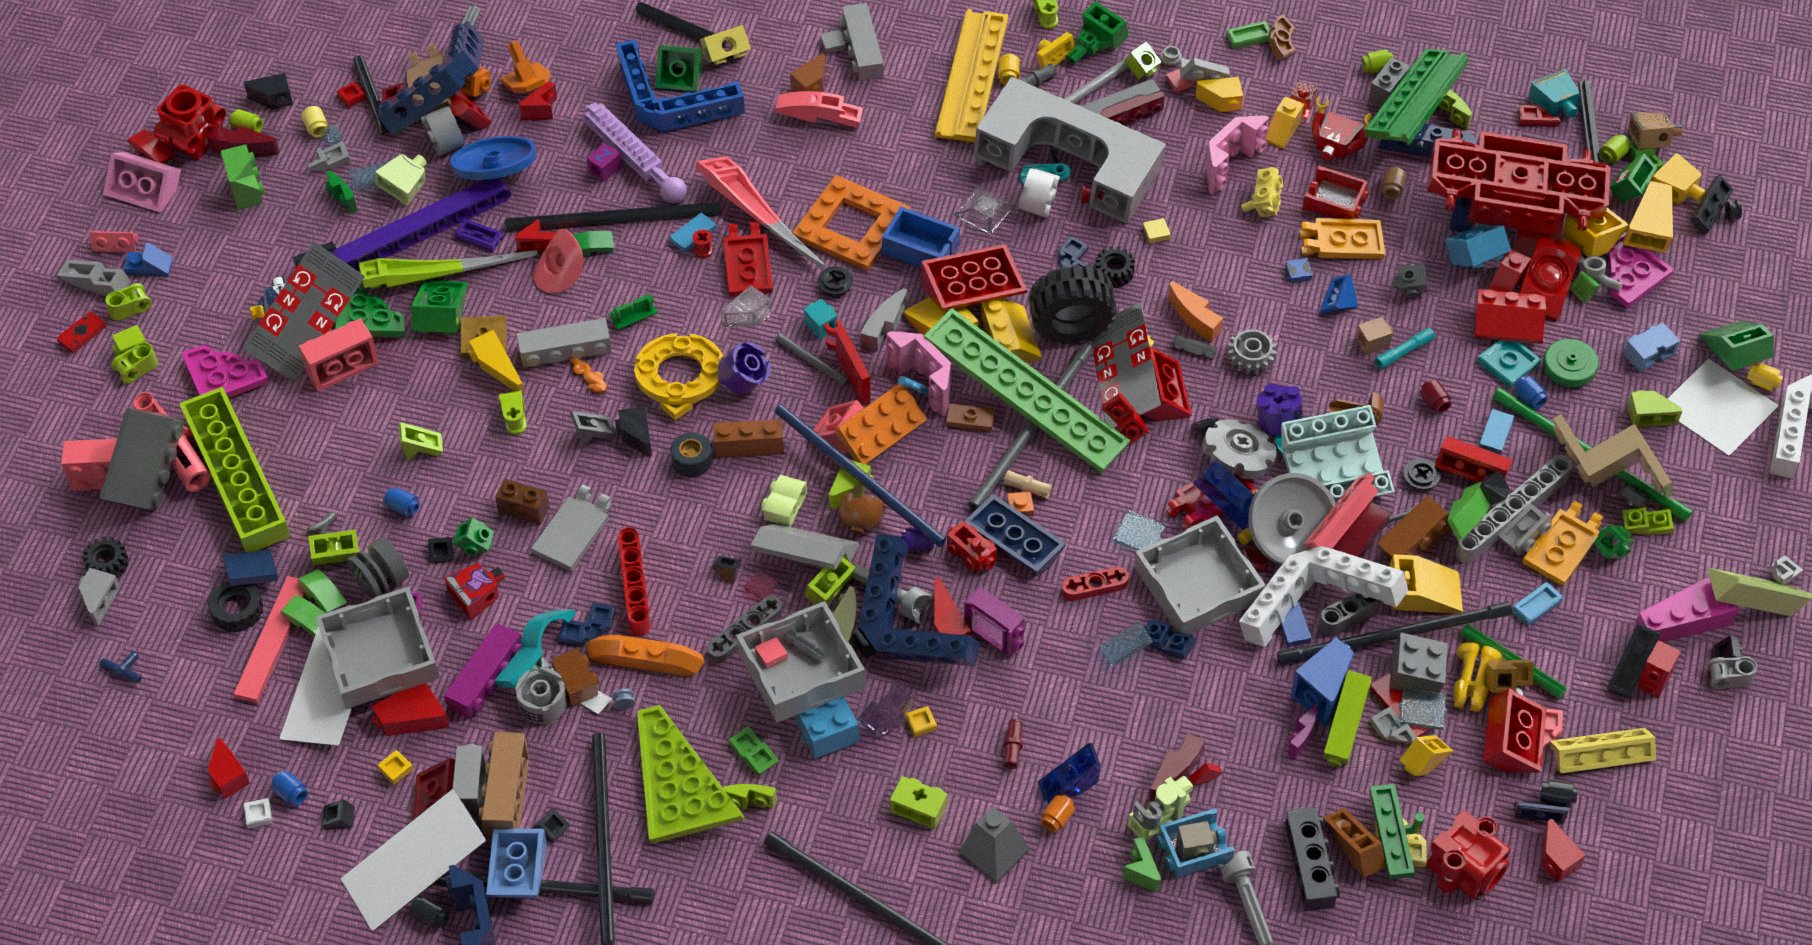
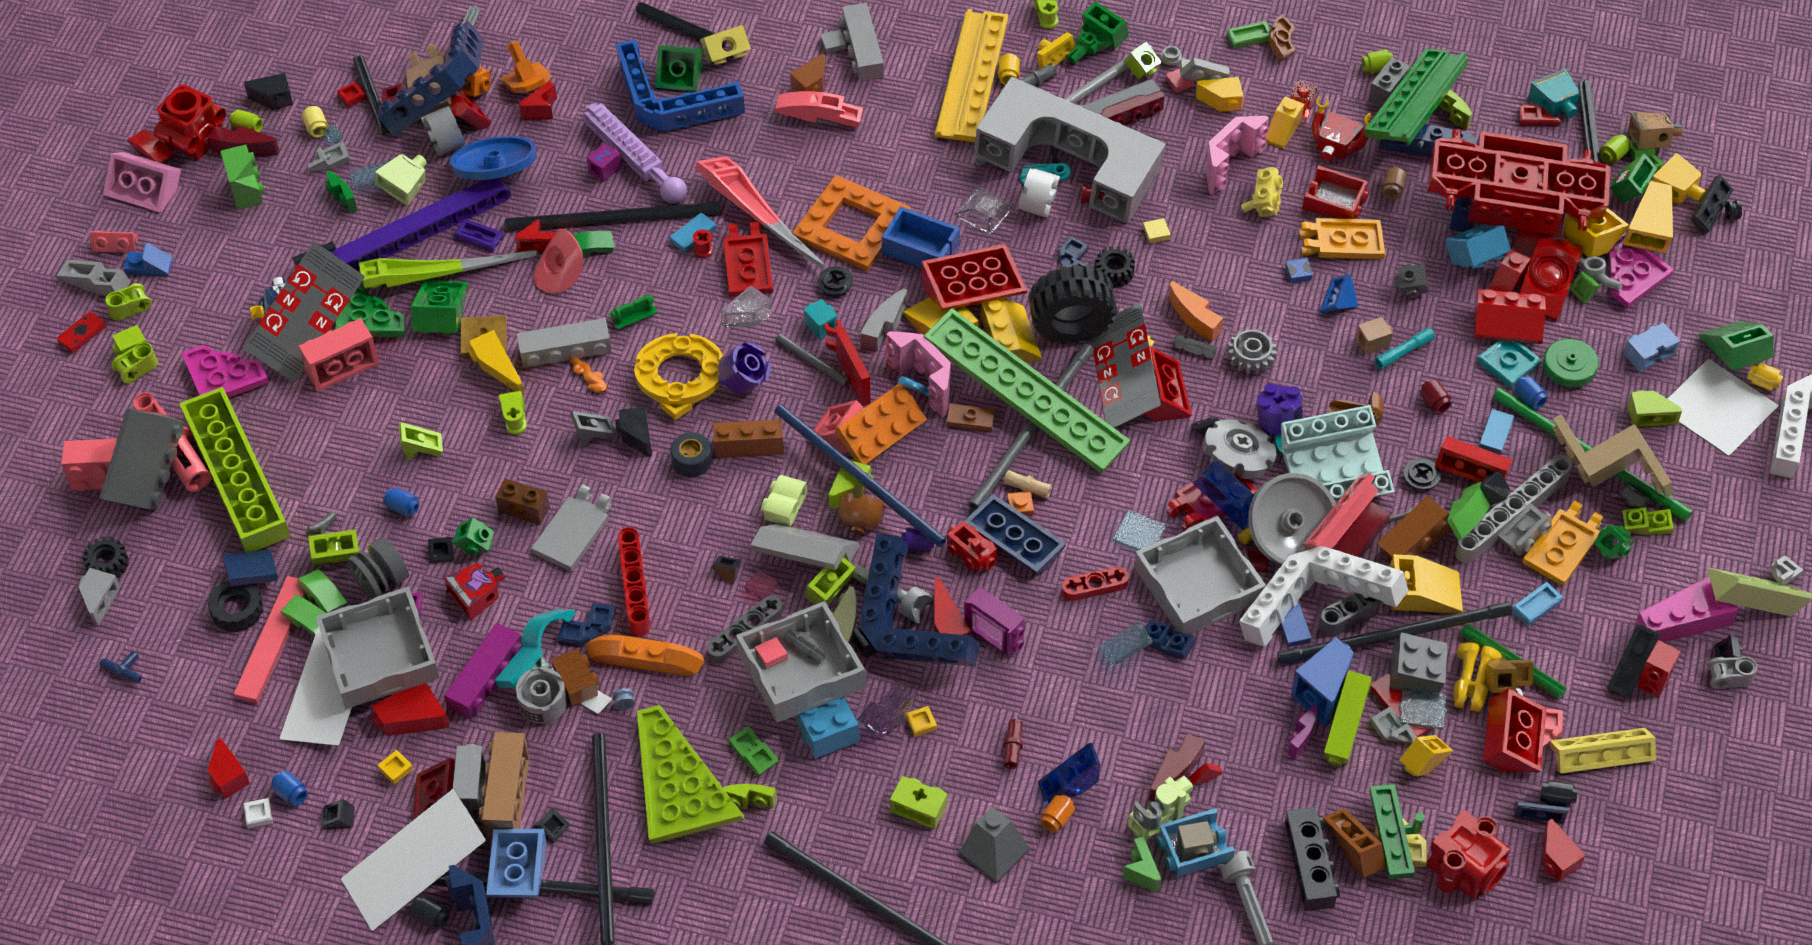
red slope [1102,393,1149,444] -> none

